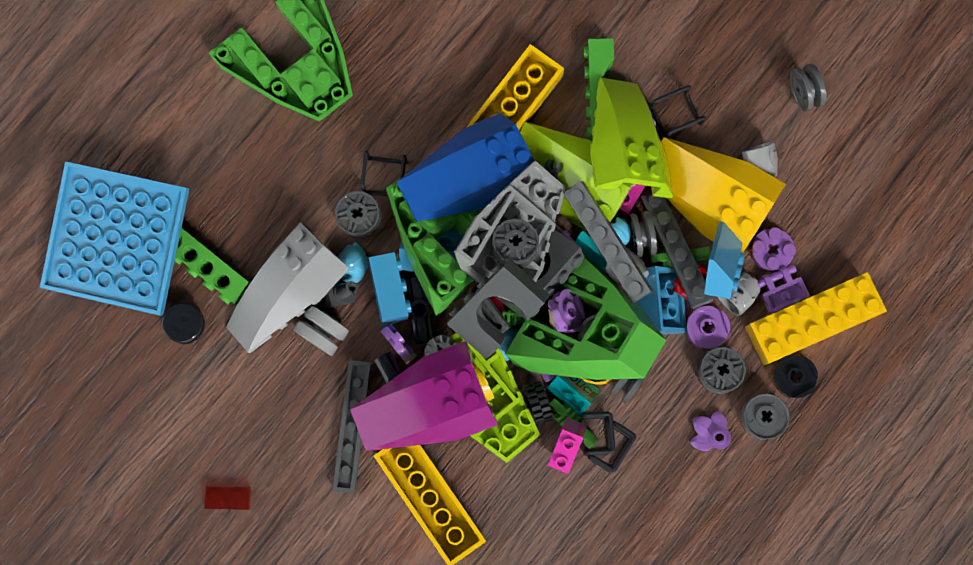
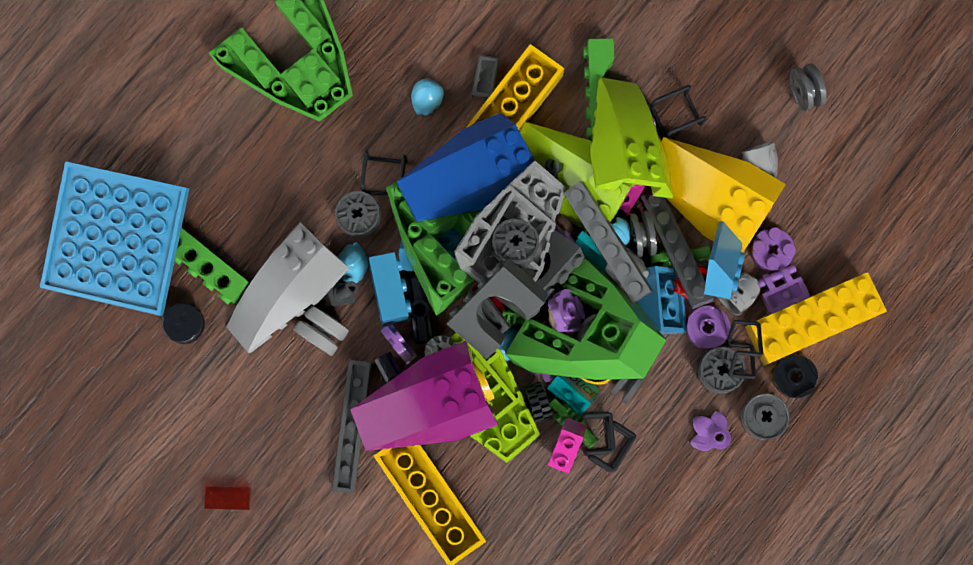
none -> medium azure hair [411,78,444,116]
none -> dark grey plate [472,55,500,99]
none -> black piece [726,320,763,379]

